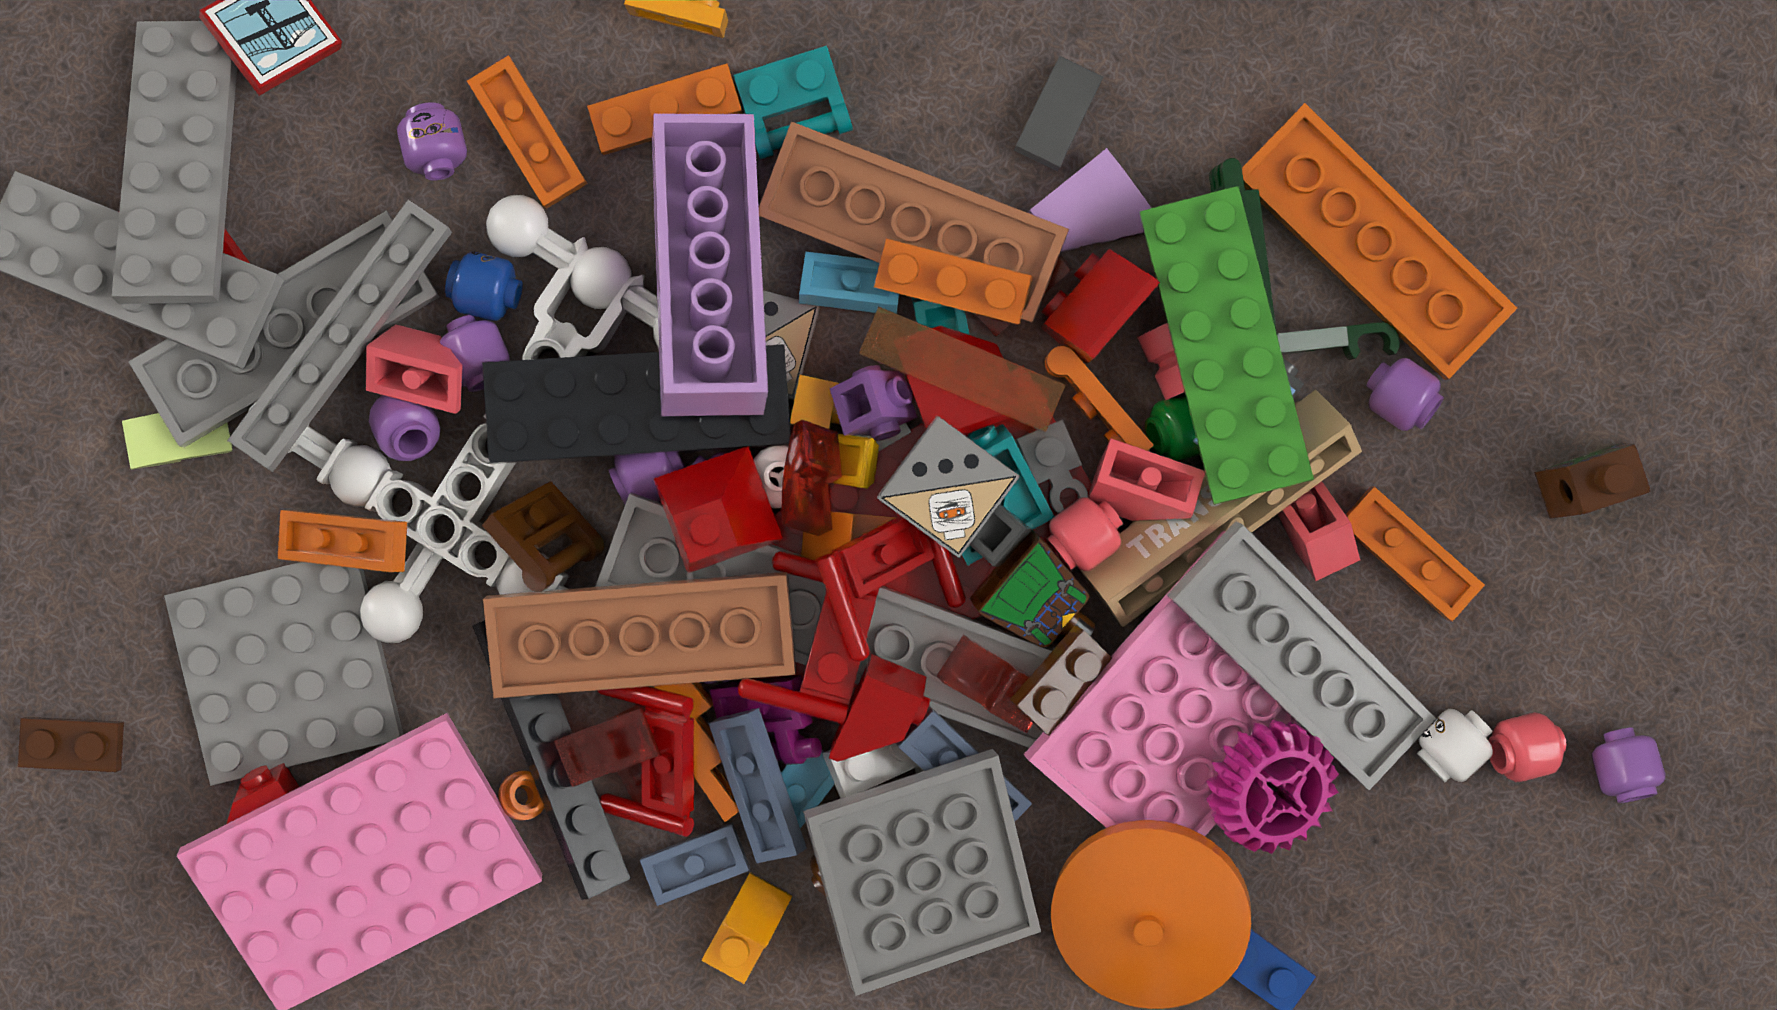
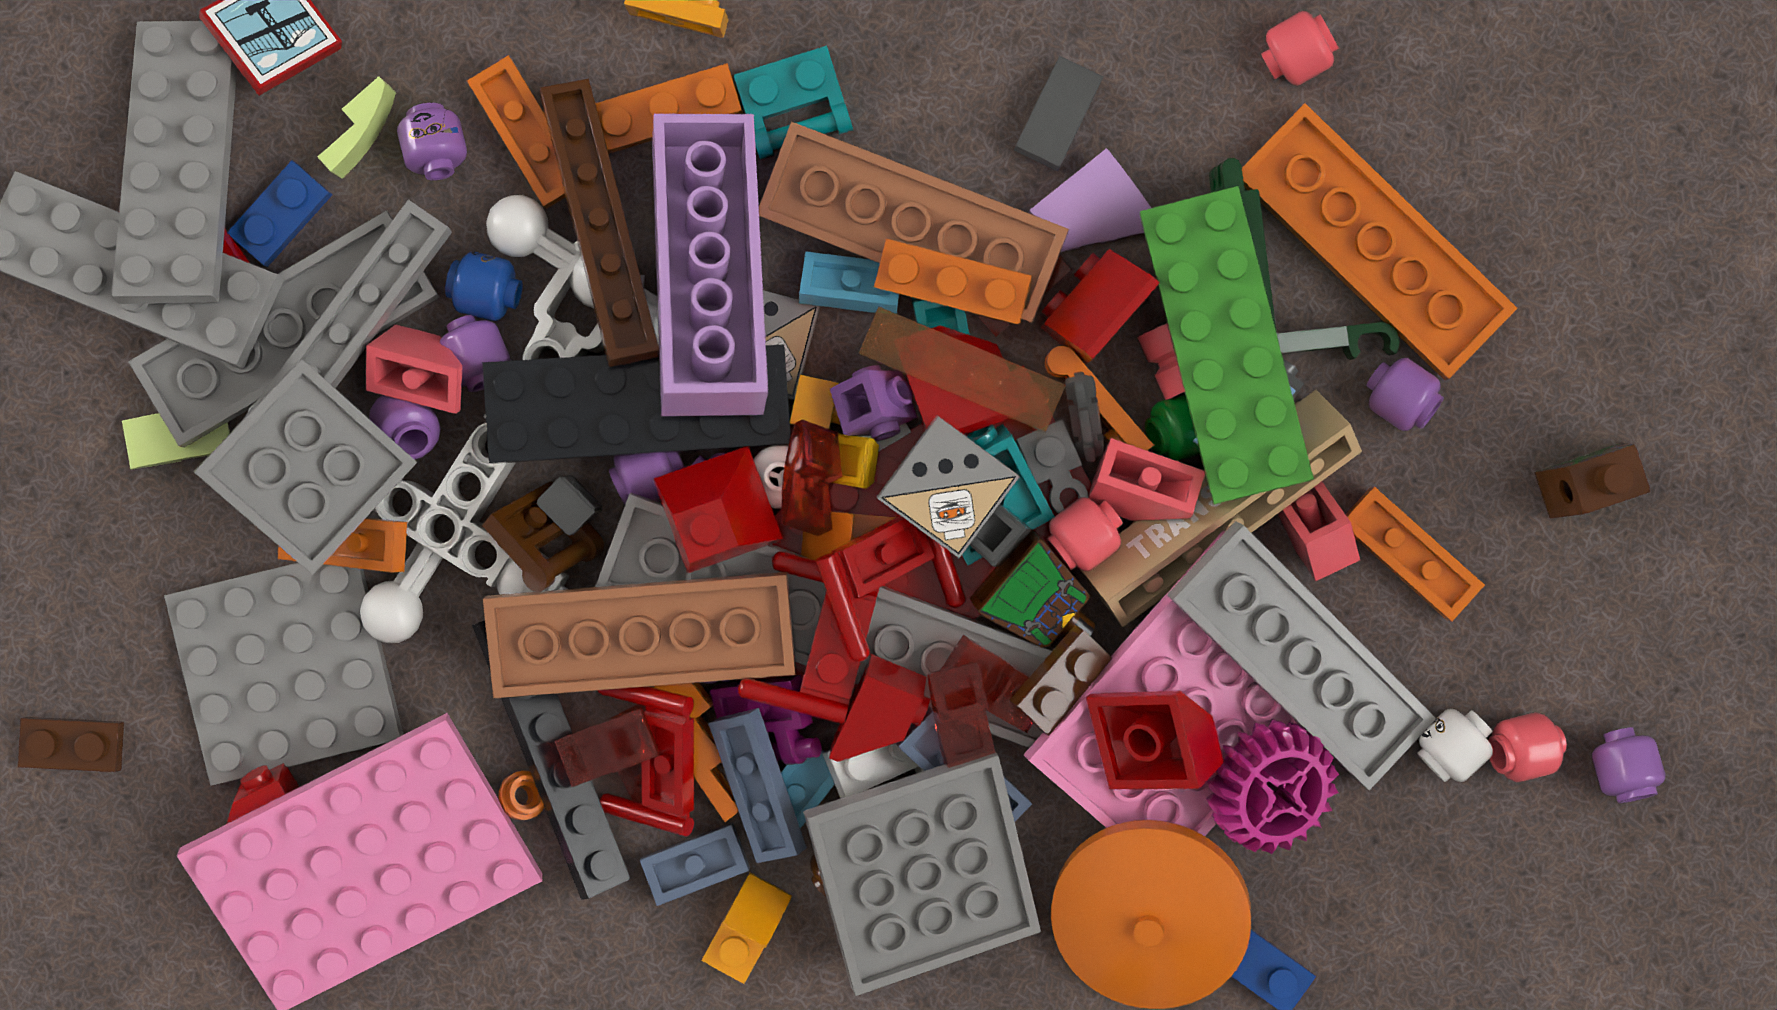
none -> light grey plate [194,359,417,575]
none -> blue plate [227,160,332,267]
none -> yellowish green slope [318,76,396,178]
none -> dark grey slope [537,475,603,535]
none -> reddish brown plate [540,79,659,367]
none -> clear red slope [927,660,996,768]
none -> dark grey axle [1065,372,1105,462]
none -> red slope [1086,690,1224,789]
none -> coral head [1261,11,1339,86]

